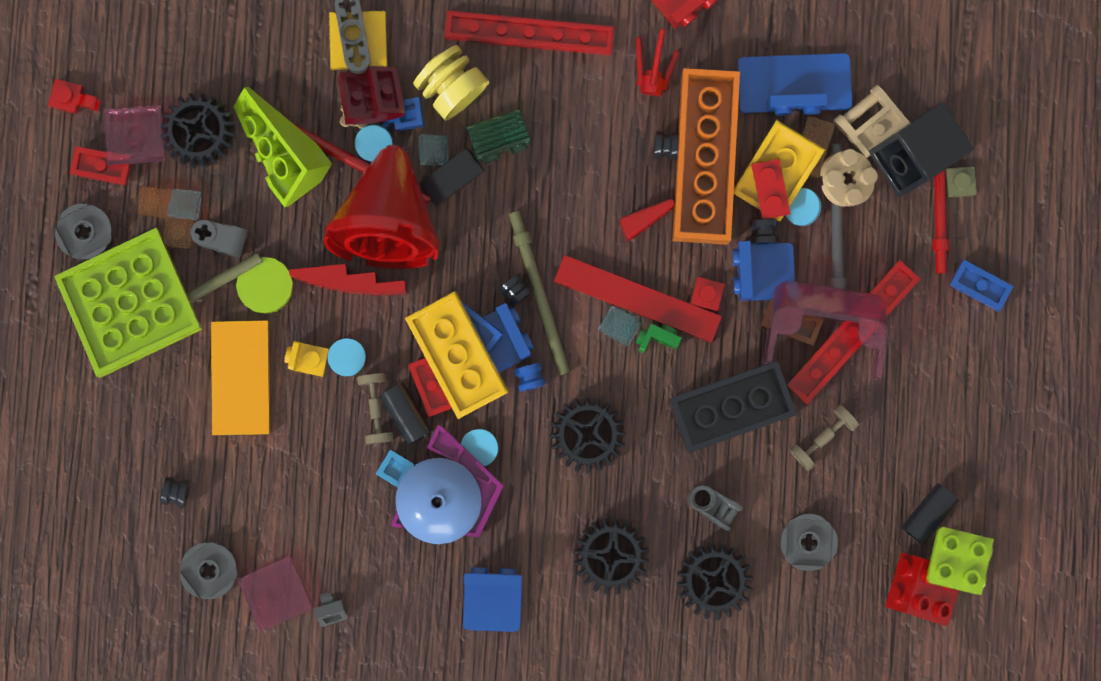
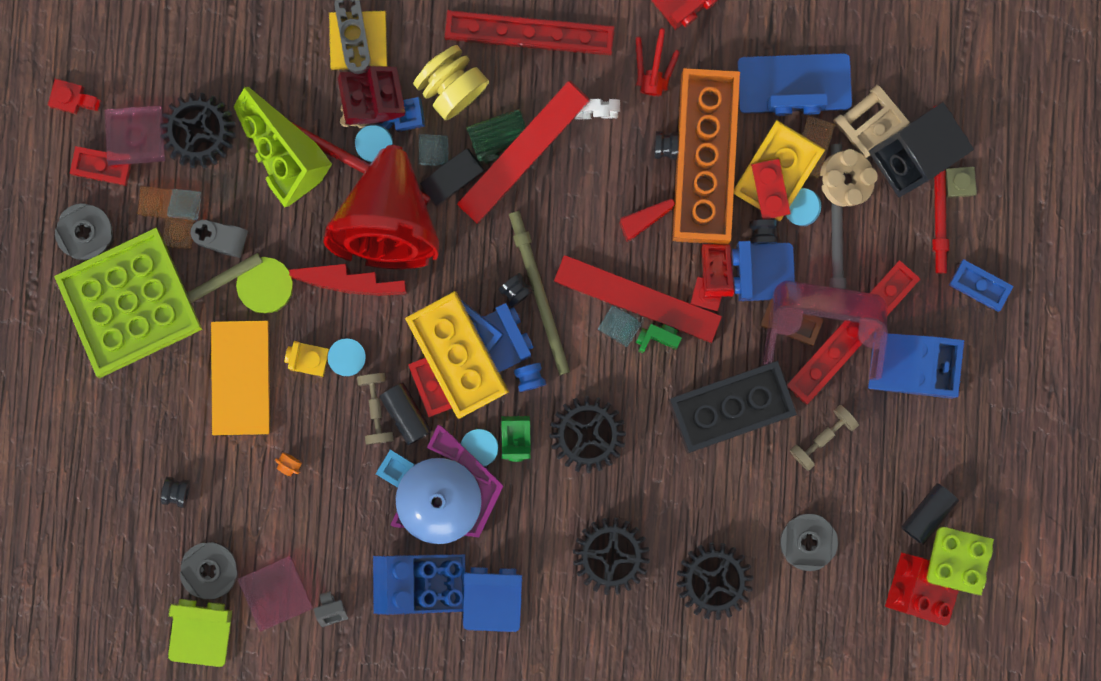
dark grey piece [687,485,744,532] -> none
none -> lime bracket [168,599,233,667]
none -> orange plate [275,452,302,477]
none -> blue slope [373,554,465,615]
none -> red tile [457,80,591,223]
none -> green bracket [501,416,531,462]
none -> white plate [574,99,620,120]
none -> red plate [701,244,734,297]
none -> blue slope [868,333,964,399]

